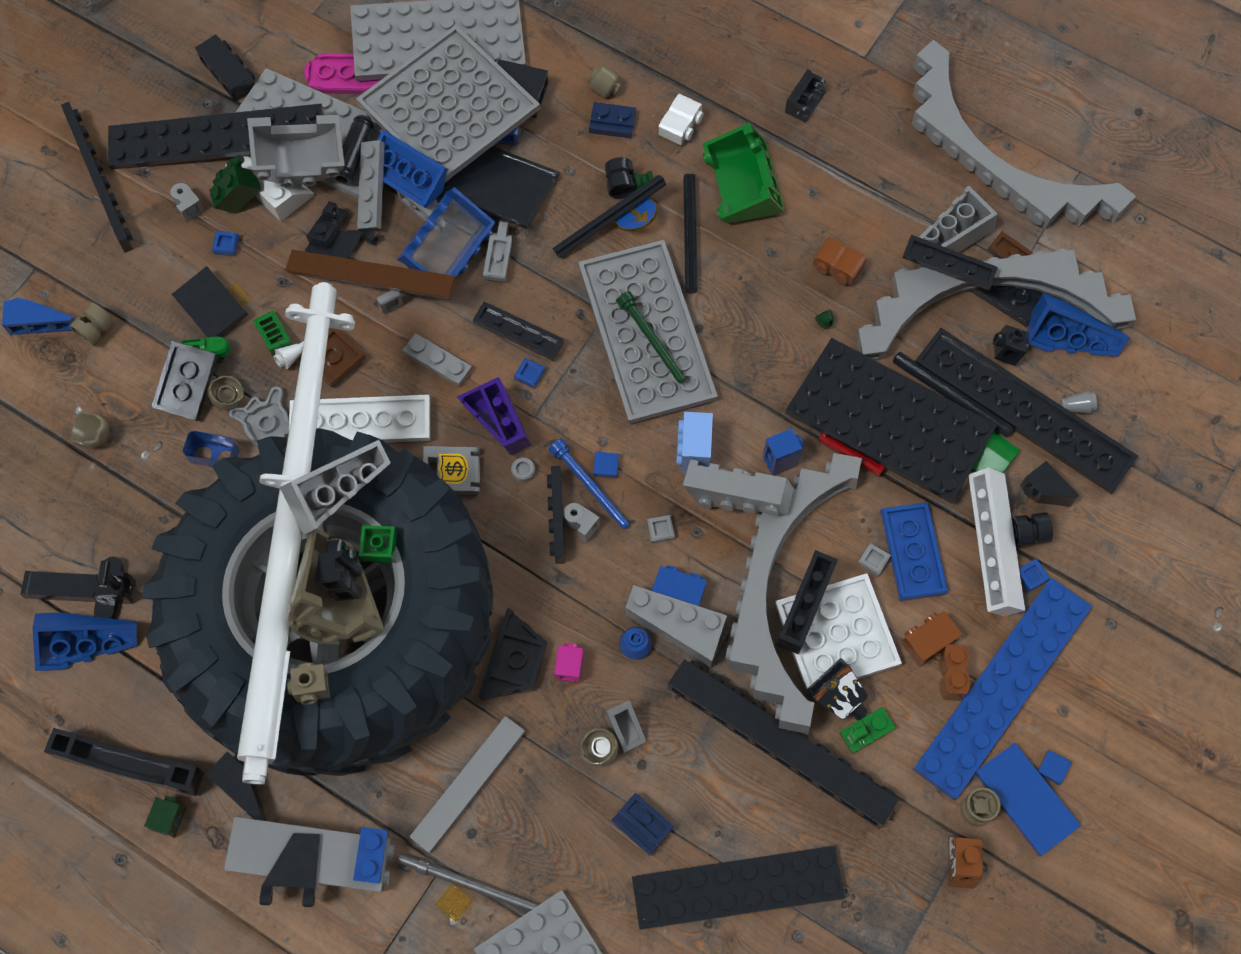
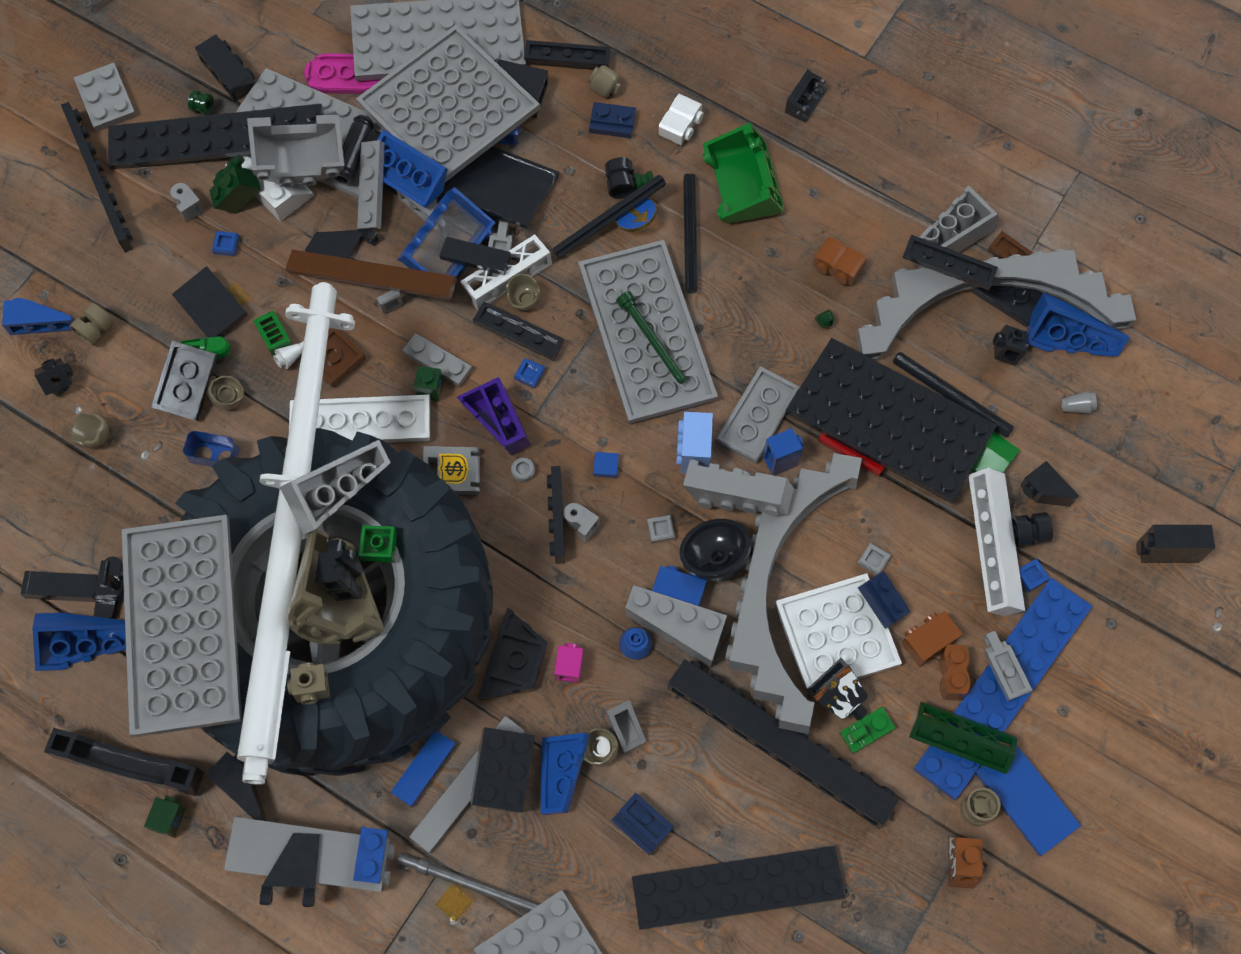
light grey tile [229,387,289,446] -> none
black hinge [306,201,349,248] -> none
blue piece [548,438,629,529] -> none
black brick [776,550,838,655] -> none
blue tile [880,502,948,601] -> none
light grey arch [912,40,1136,229] -> none
black plate [915,328,1138,494] -> none
blue tile [1037,750,1072,785] -> none
none -> black brick [35,358,74,396]
none -> light grey plate [74,63,137,132]
none -> light grey plate [122,515,242,737]
none -> dark green wheel [188,90,214,115]
none -> blue tile [391,732,456,808]
none -> dark green brick [413,366,444,401]
none -> black tile [439,237,511,275]
none -> white fence [460,235,552,310]
none -> black brick [469,727,535,813]
none -> dark tan hair [506,273,541,311]
none -> black plate [524,40,611,69]
none -> blue wing [541,733,590,815]
none -> black hat [679,519,751,582]
none -> light grey tile [715,366,800,464]
none -> dark blue plate [857,571,911,629]
none -> dark green fence [909,702,1017,774]
none -> light grey hinge [983,631,1032,702]
none -> black brick [1136,525,1215,563]

